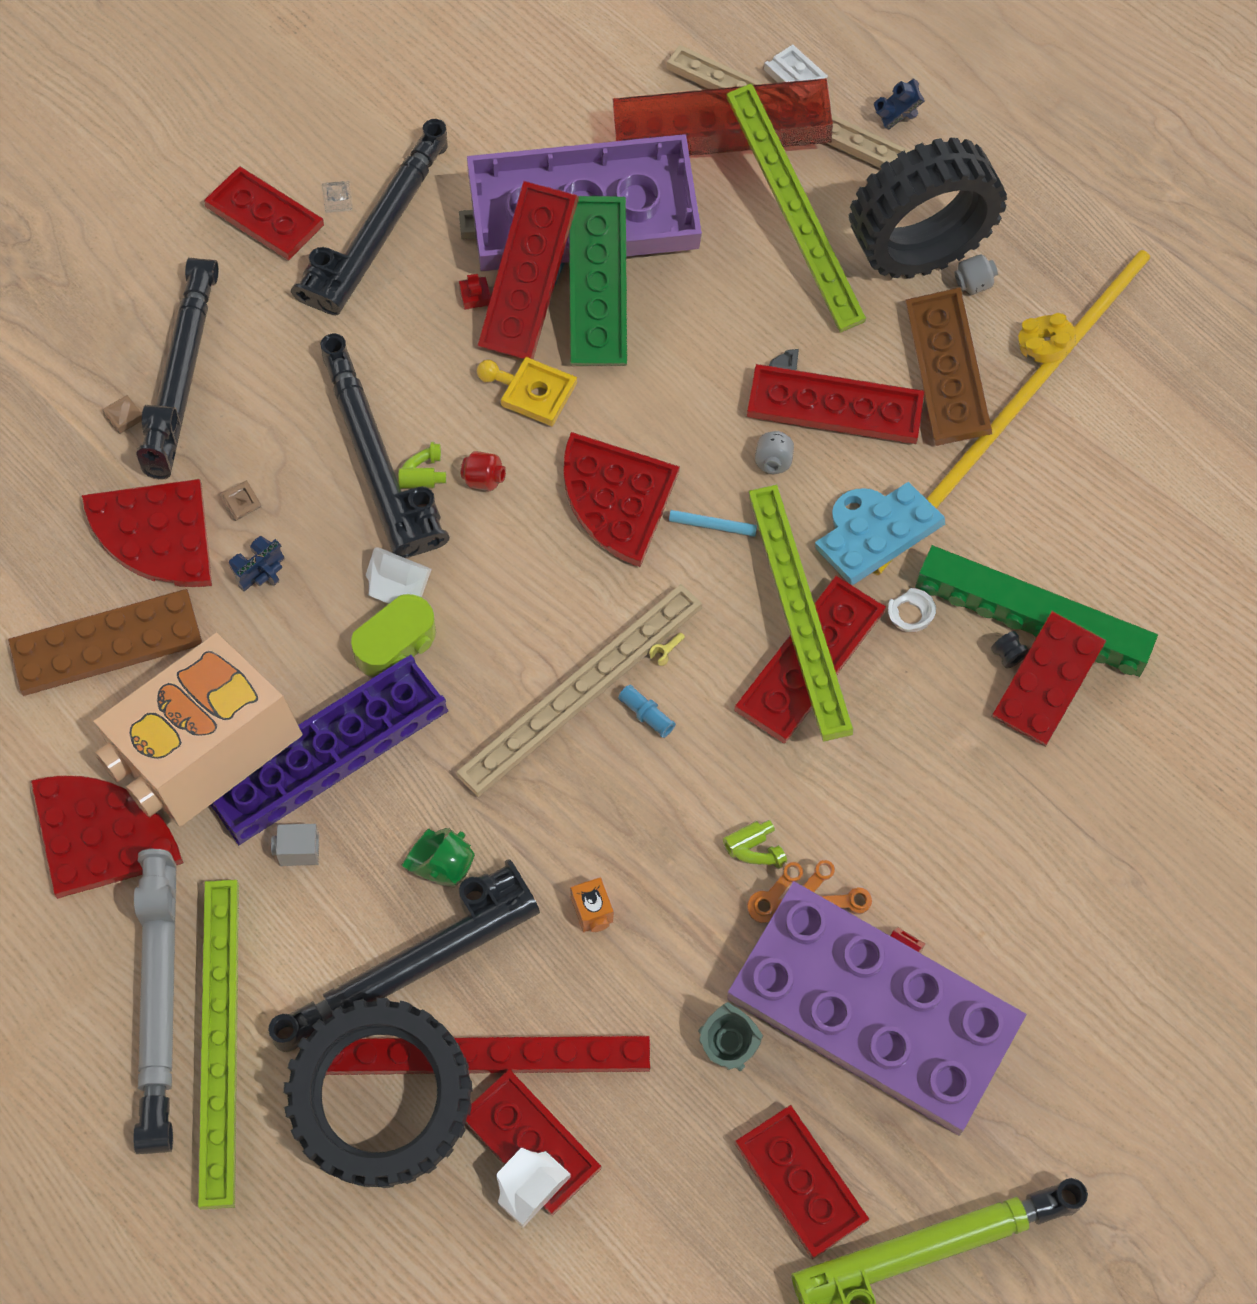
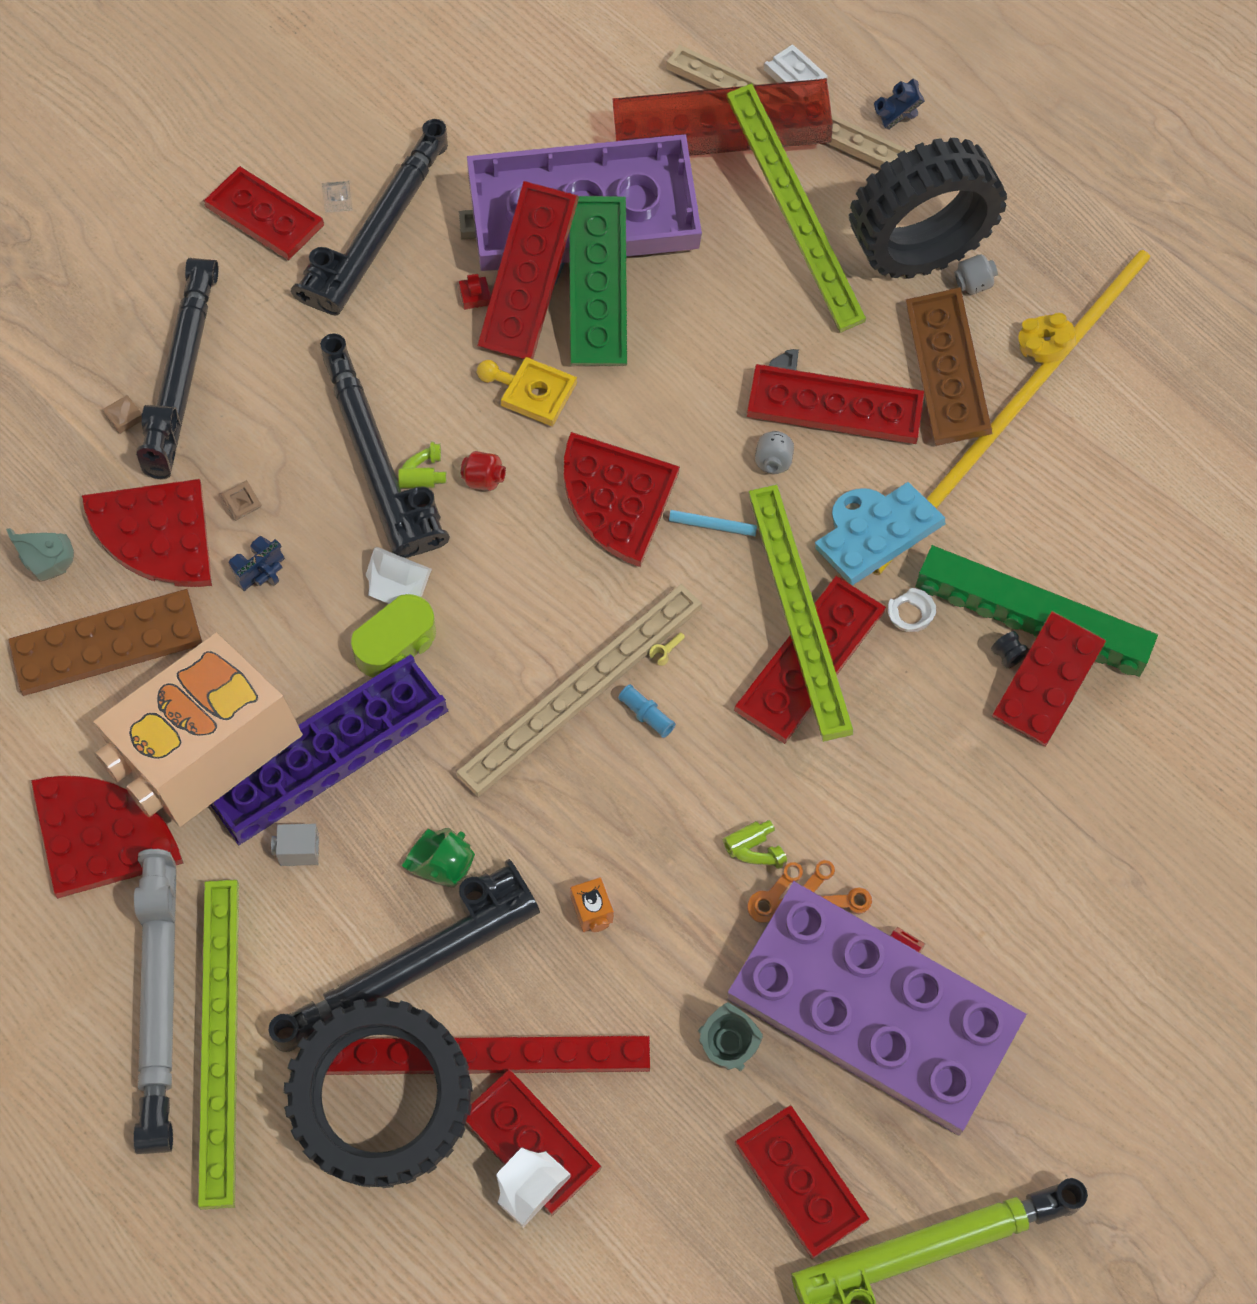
none -> sand green helmet [6,528,74,581]

